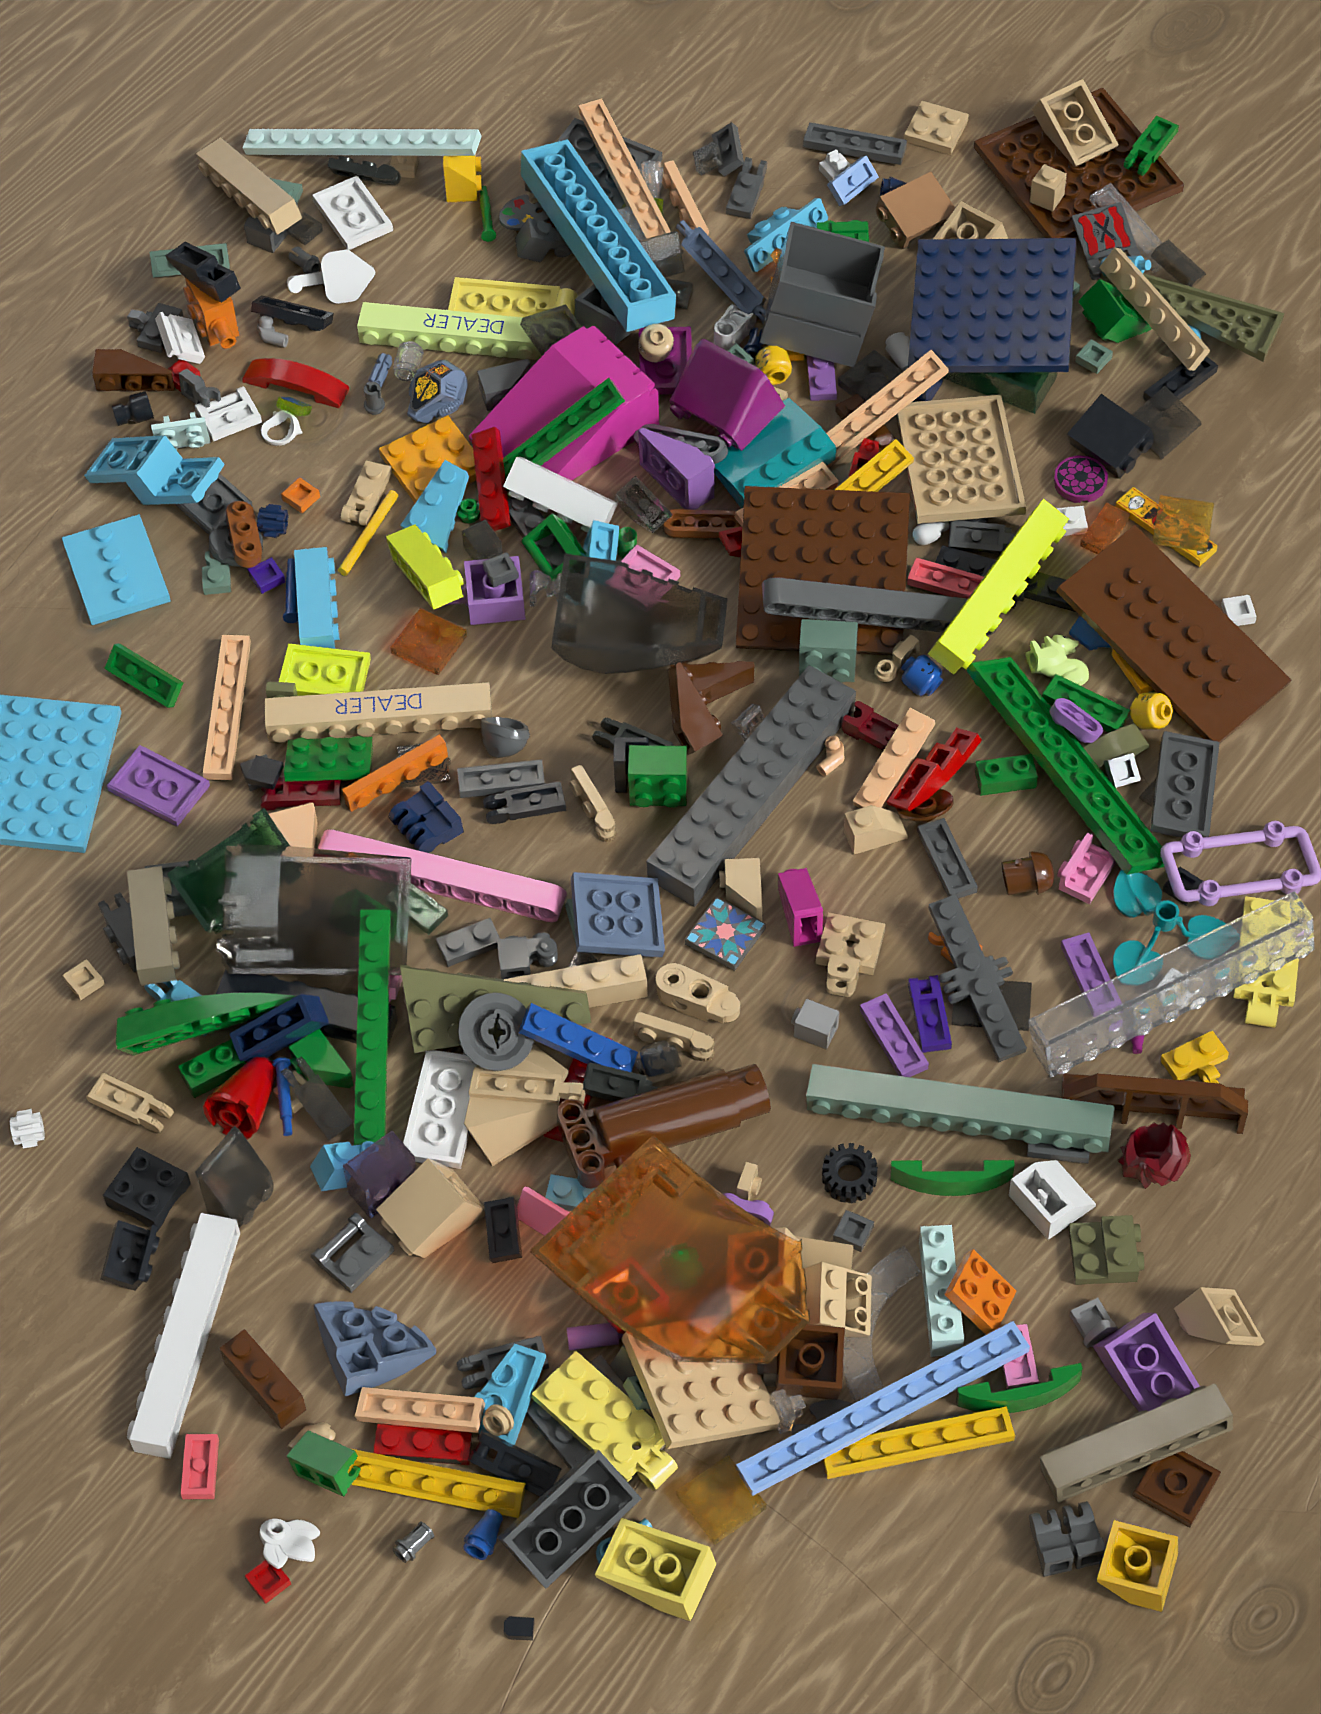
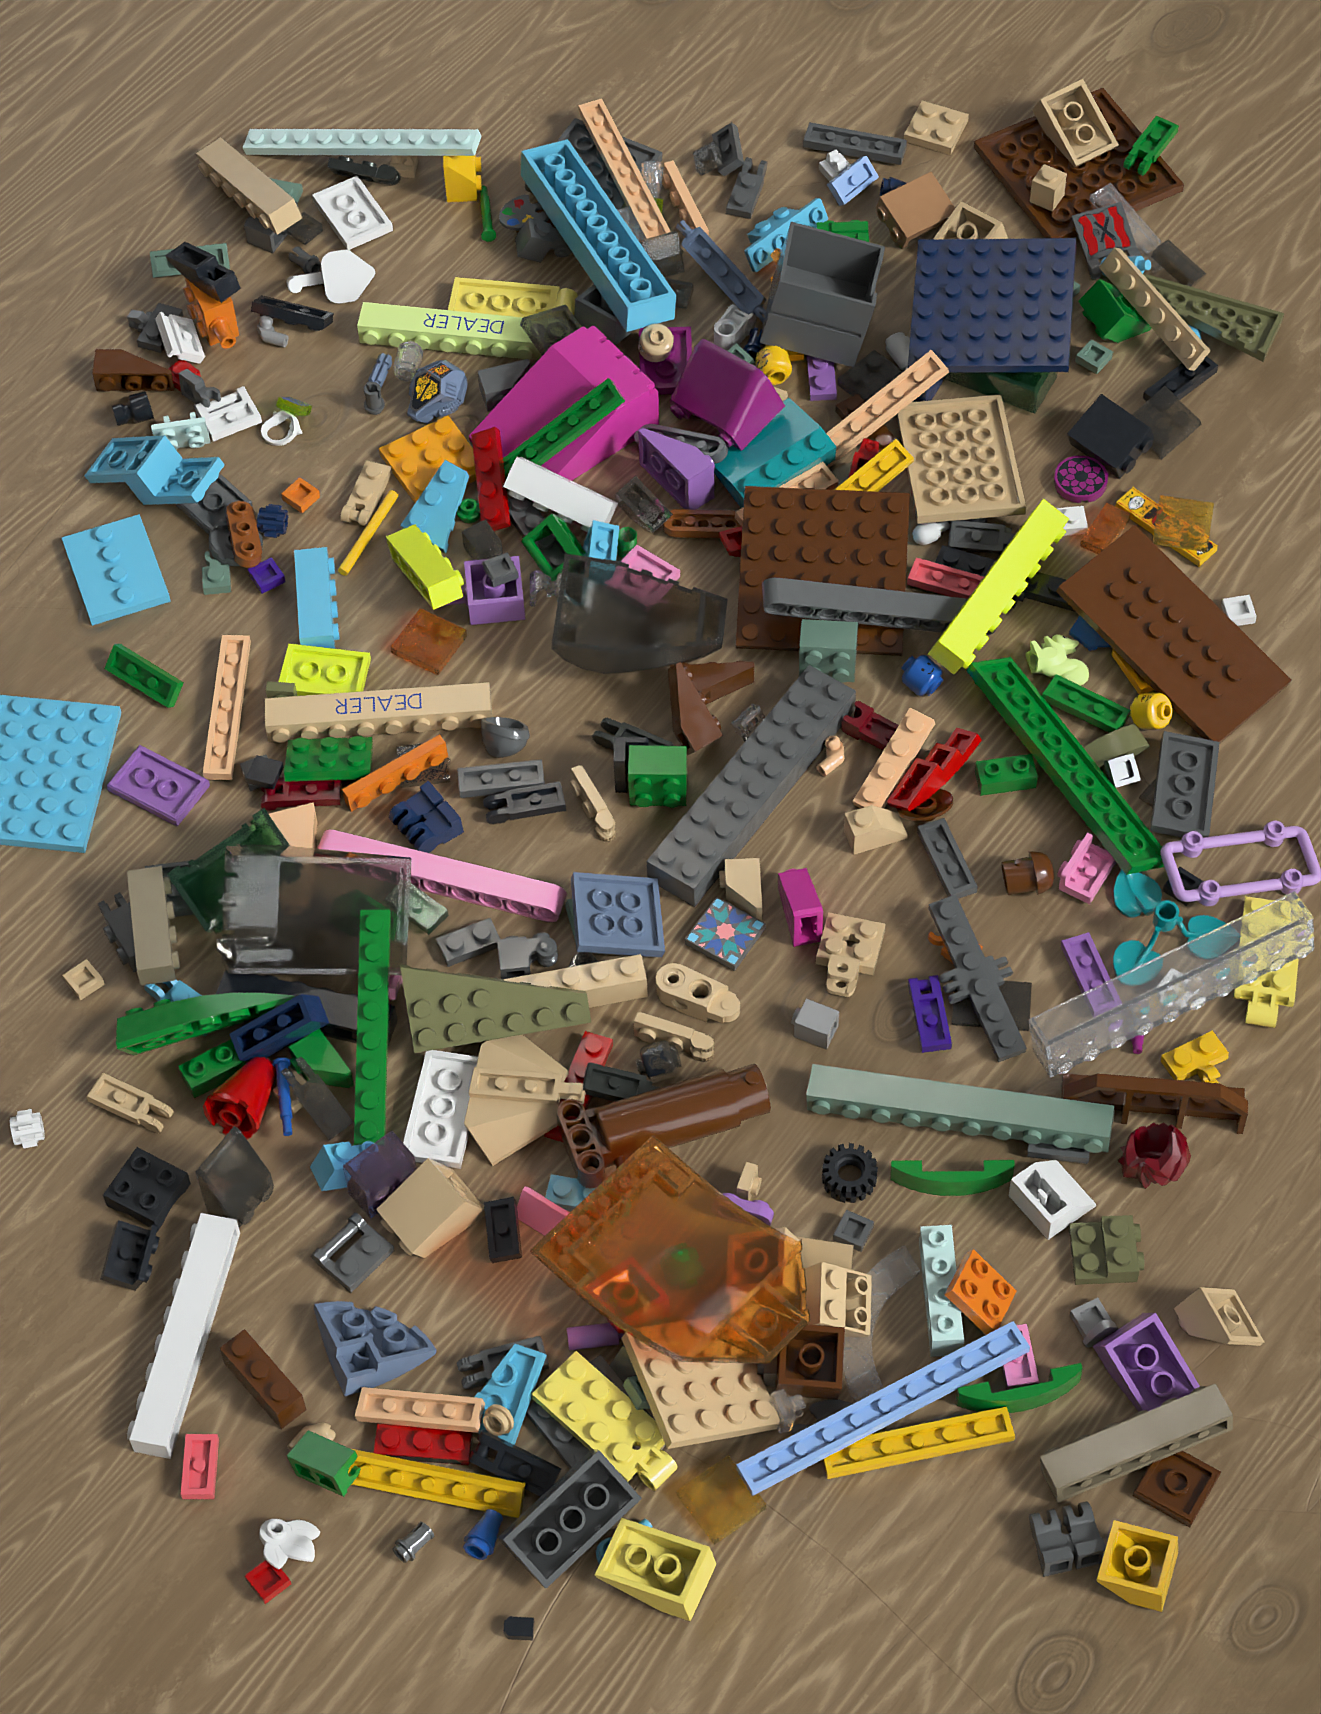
red slope [242,358,349,408] -> none
blue piece [283,558,298,623] -> none
dark grey gear [457,993,534,1072] -> none
blue plate [518,1003,638,1072] -> none
medium lavender plate [860,994,929,1077] -> none
tan plate [875,635,921,682] -> none
medium lavender plate [1050,698,1103,743] -> none

